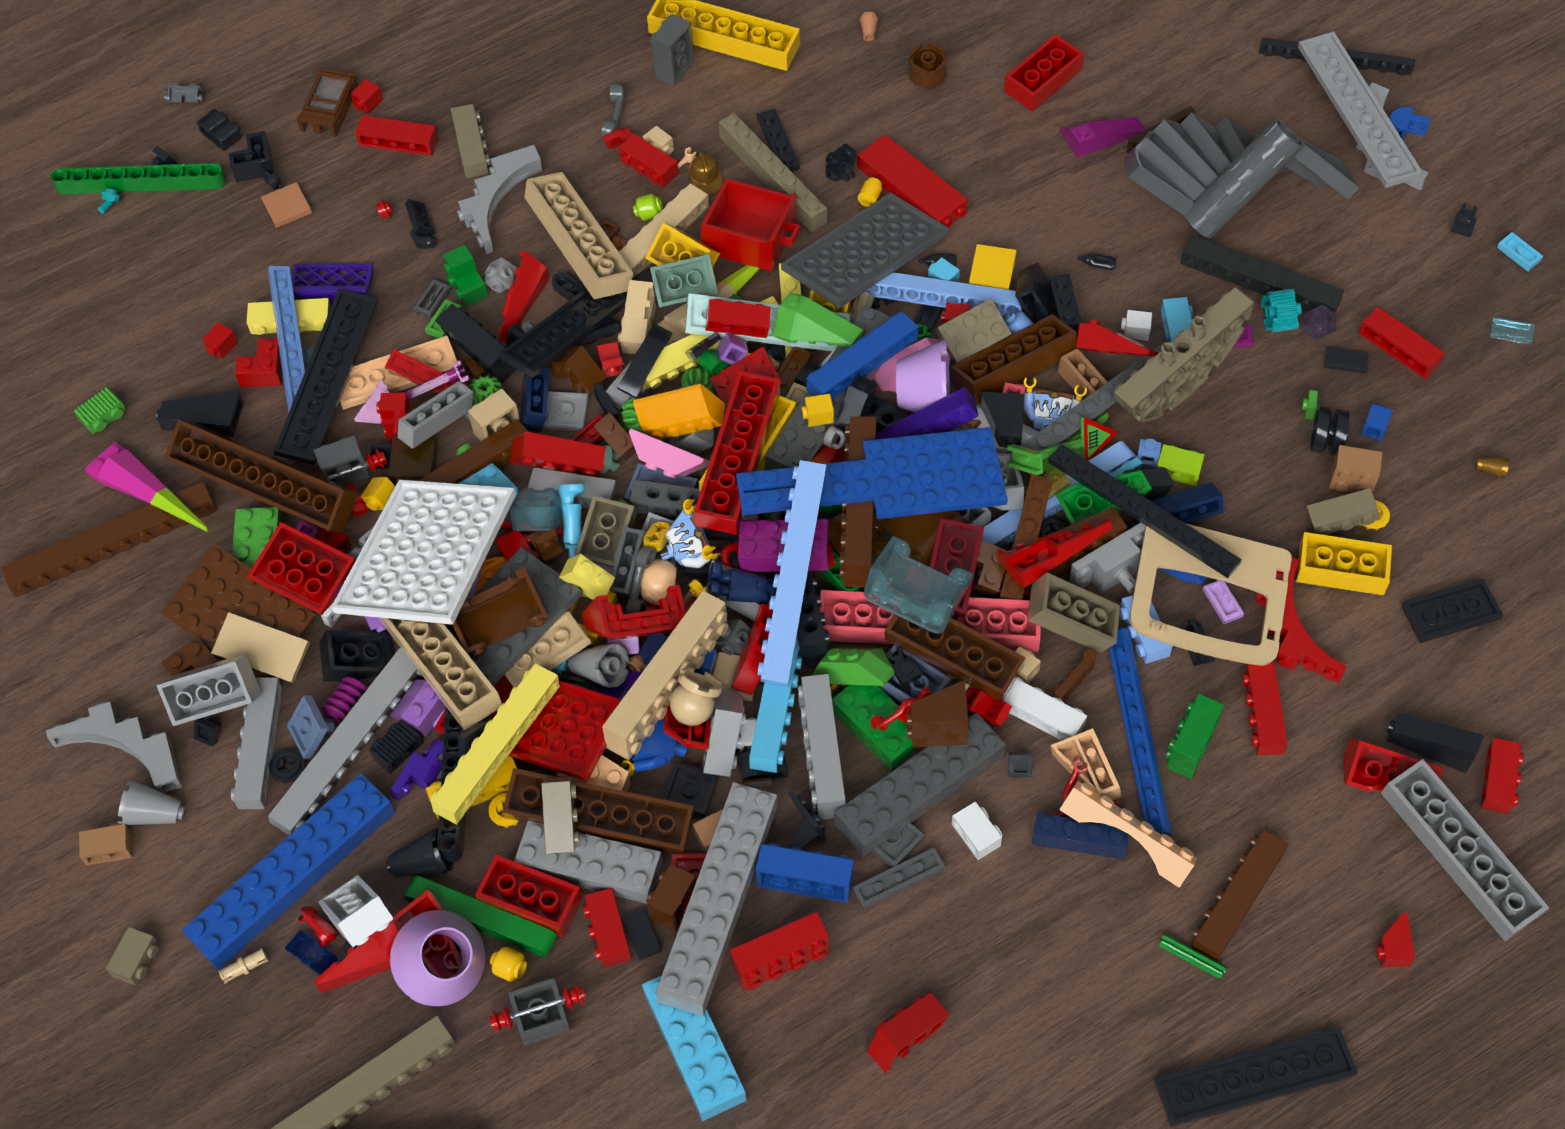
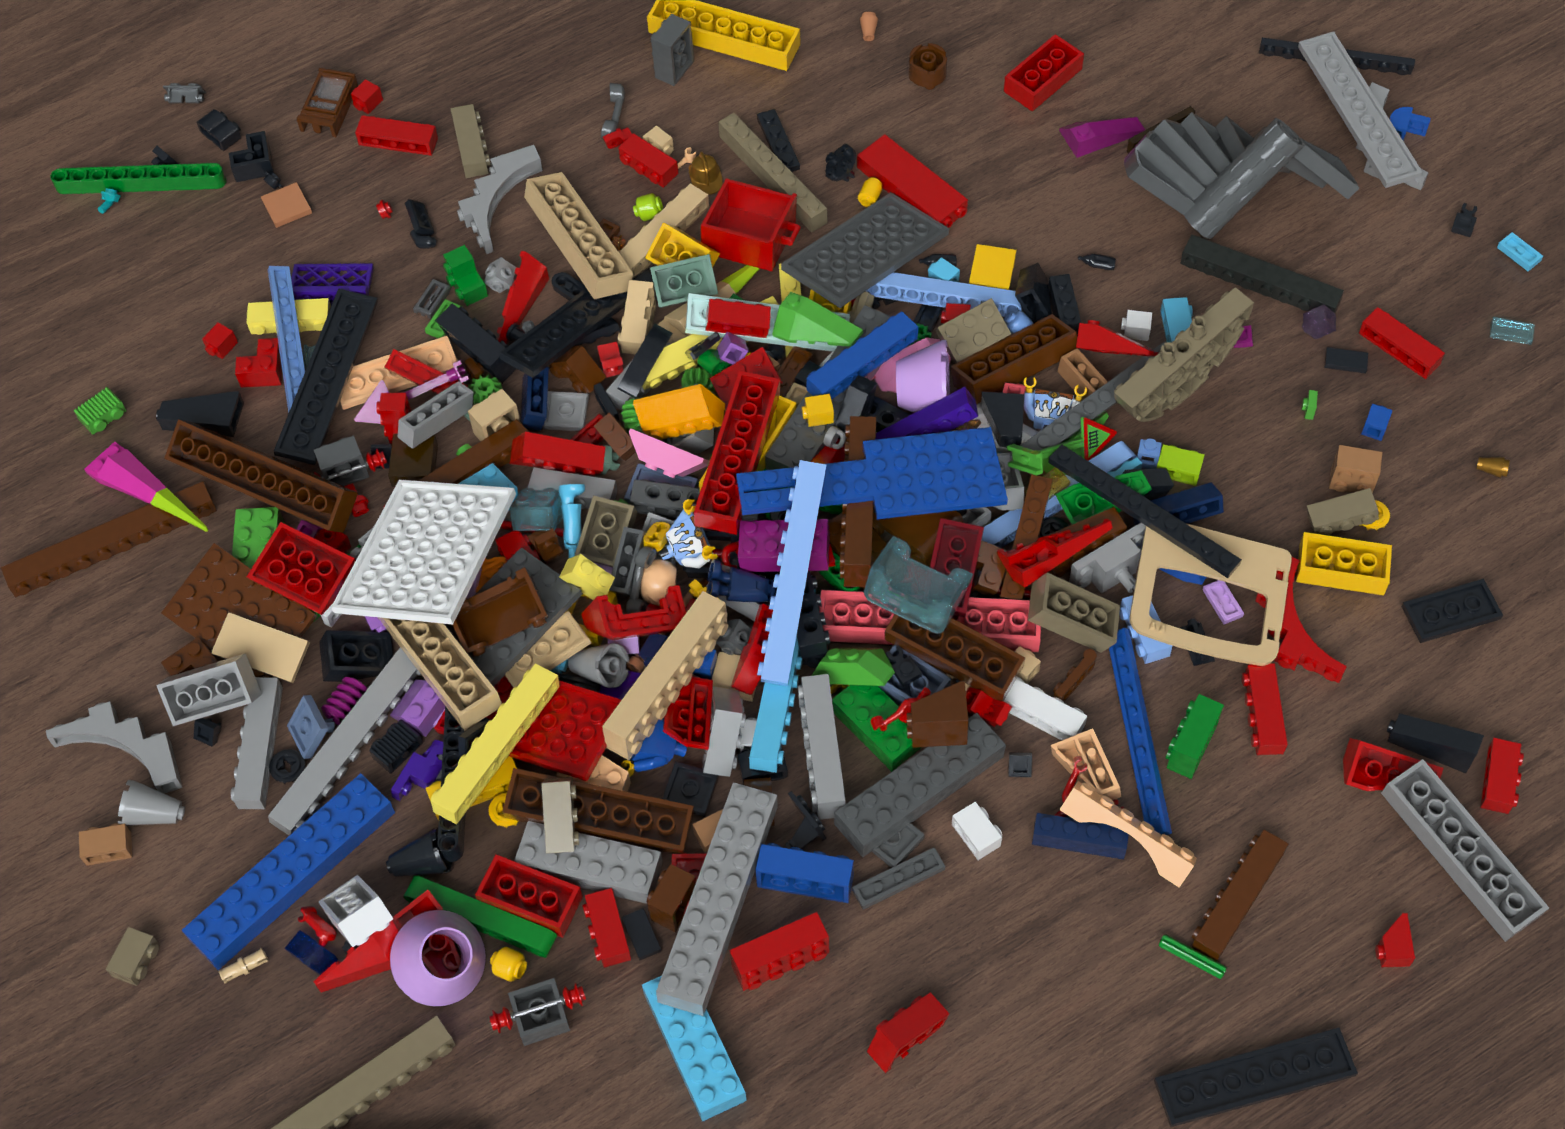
yellow brick [361,477,396,511] -> none
tan tile [670,667,723,726] -> none
teal brick [1261,289,1302,333] -> none
black wheel [1310,406,1350,455] -> none

